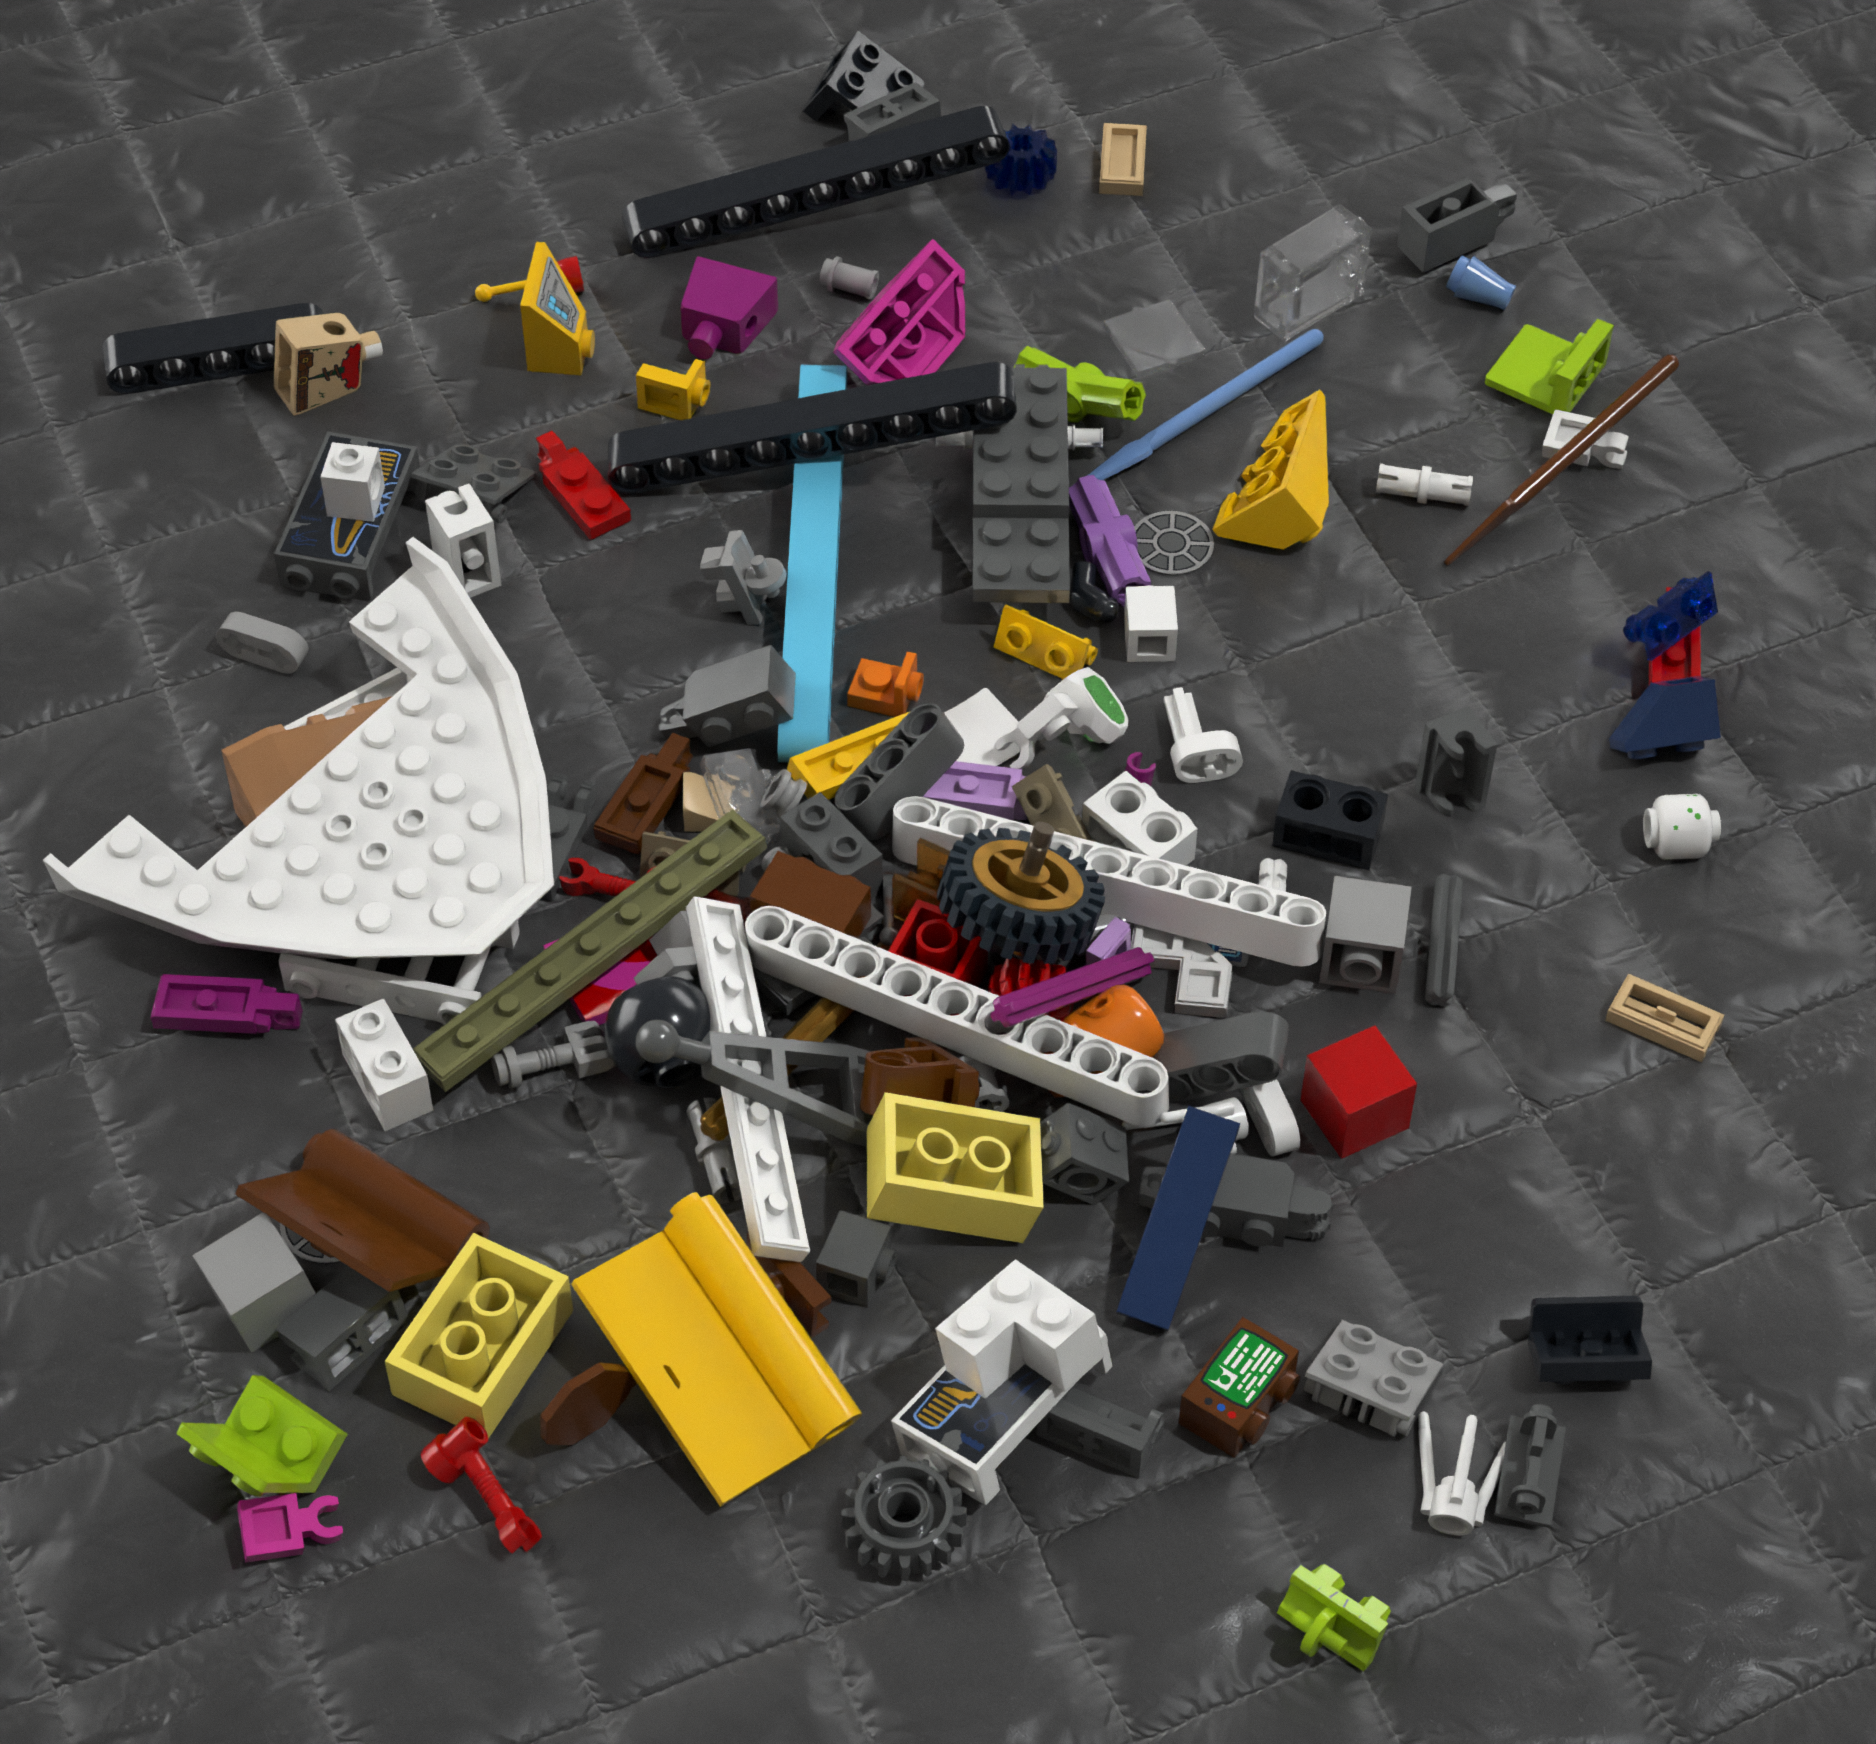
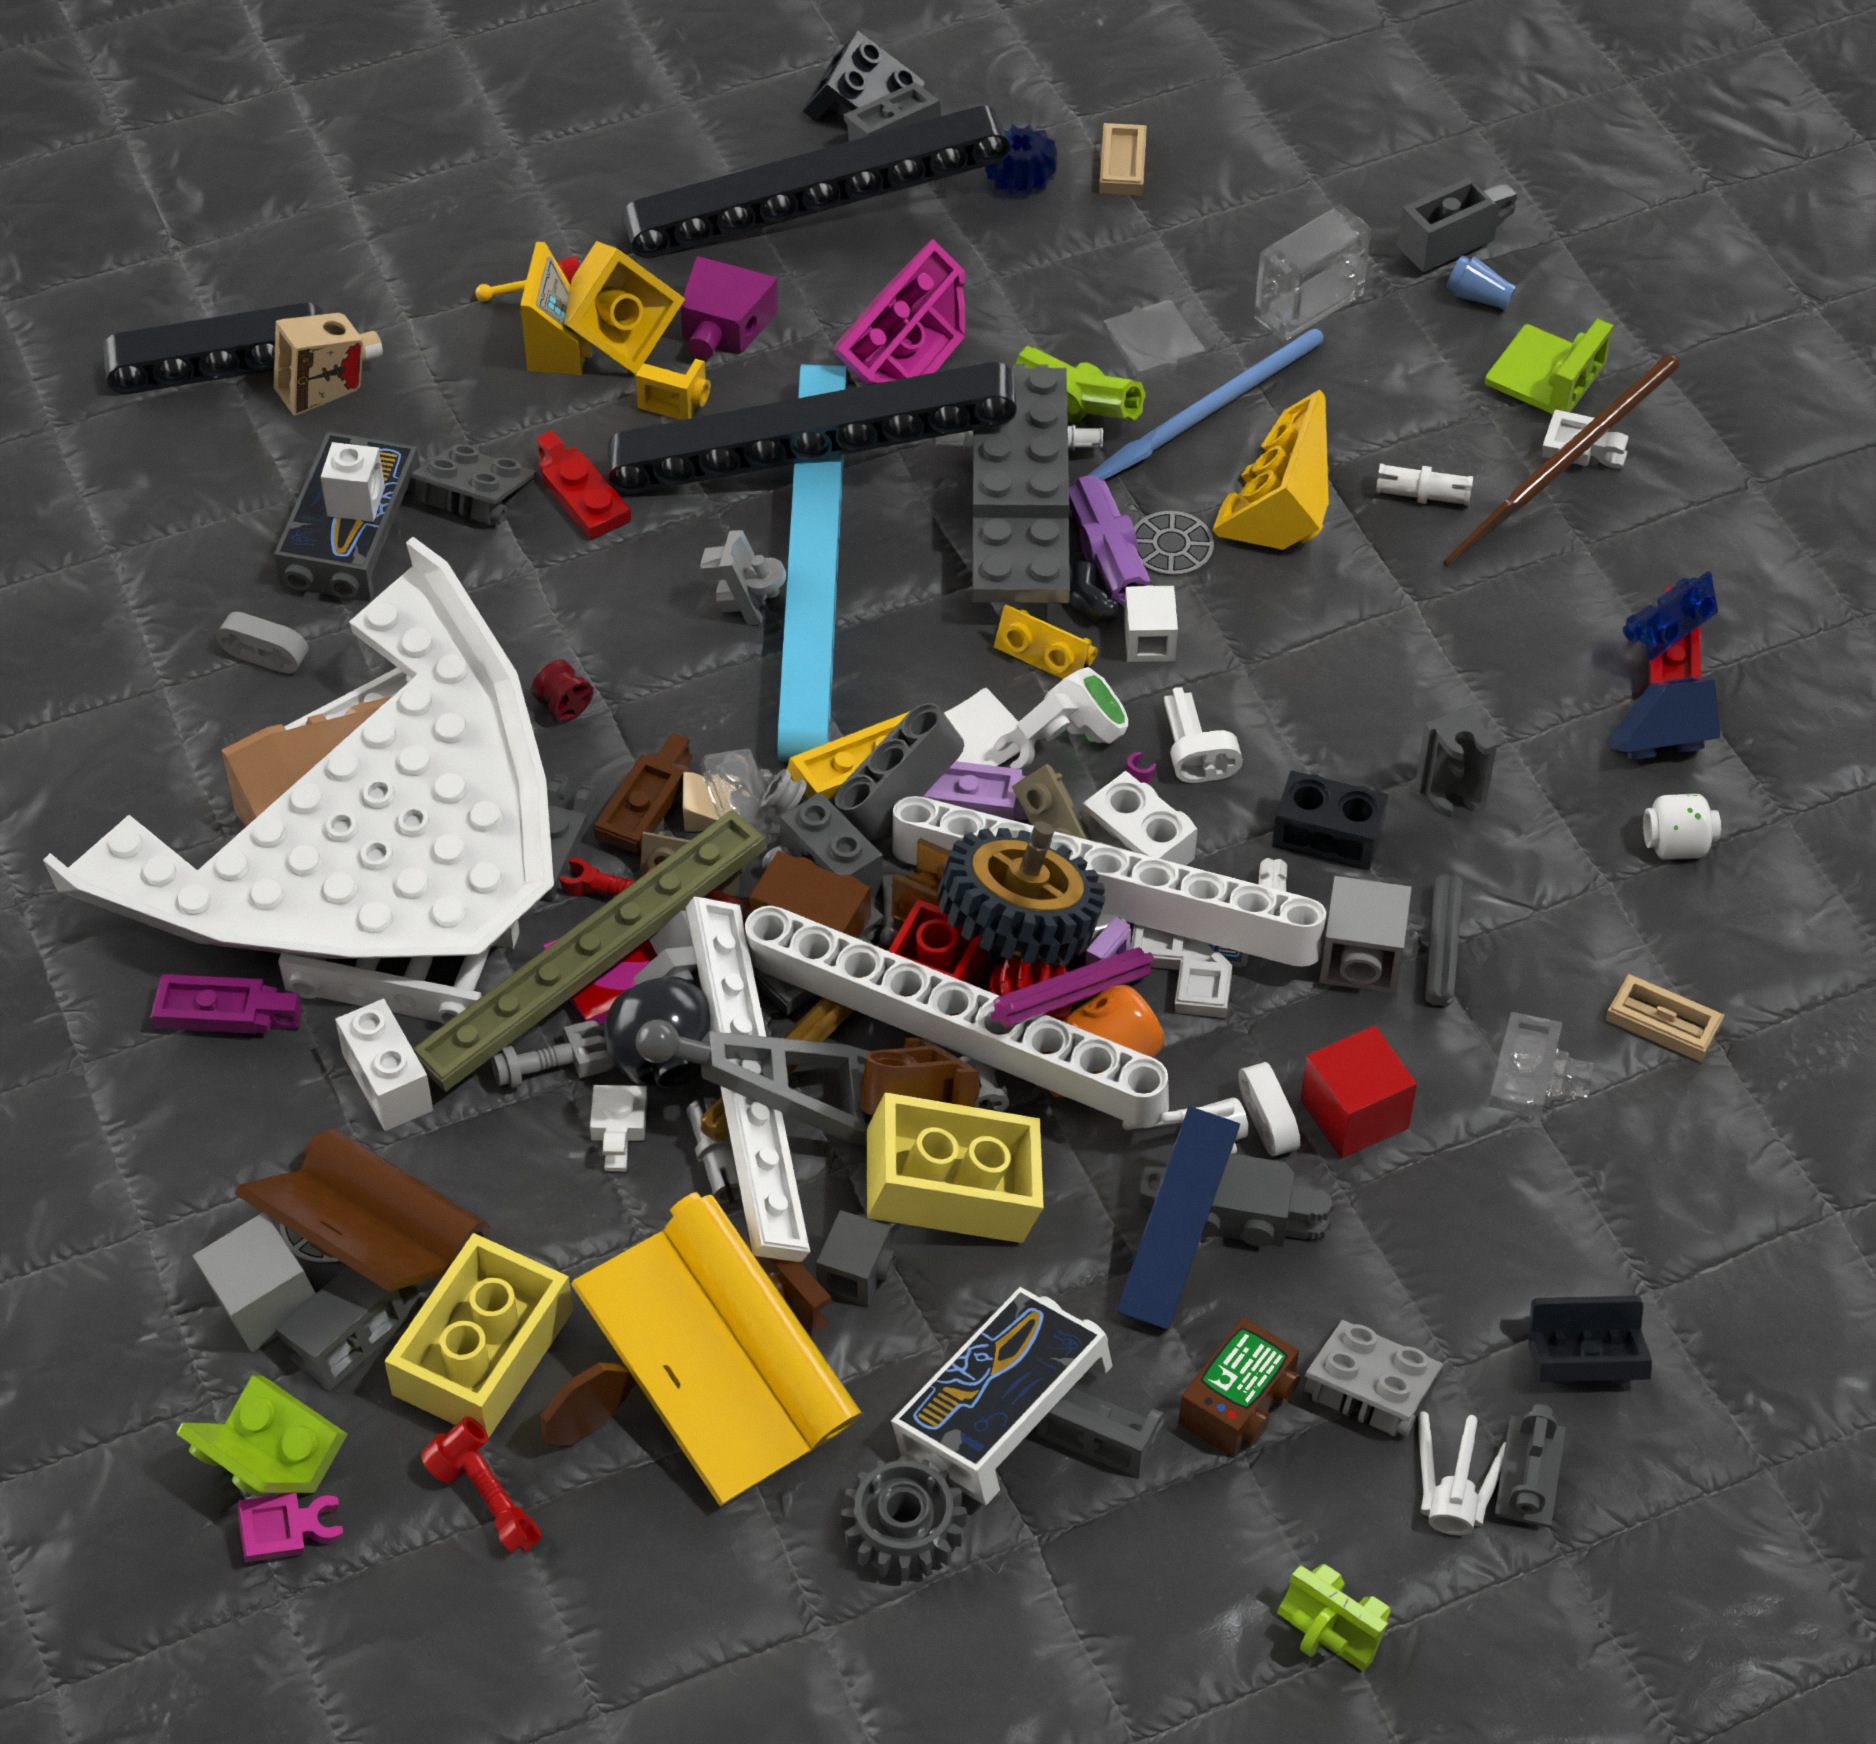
white brick [425,484,502,598] -> none
dark grey hinge [659,645,796,748] -> none
light grey pin [819,256,879,299] -> none
orange bracket [847,651,924,717] -> none
white brick [935,1259,1104,1399] -> none
dark grey head [1040,1103,1129,1205] -> none
dark grey beam [1148,1011,1290,1103] -> none
none -> dark red wheel [531,659,594,722]
none -> yellow slope [564,241,685,375]
none -> white plate [590,1085,648,1172]
none -> clear hinge [1489,1012,1594,1117]

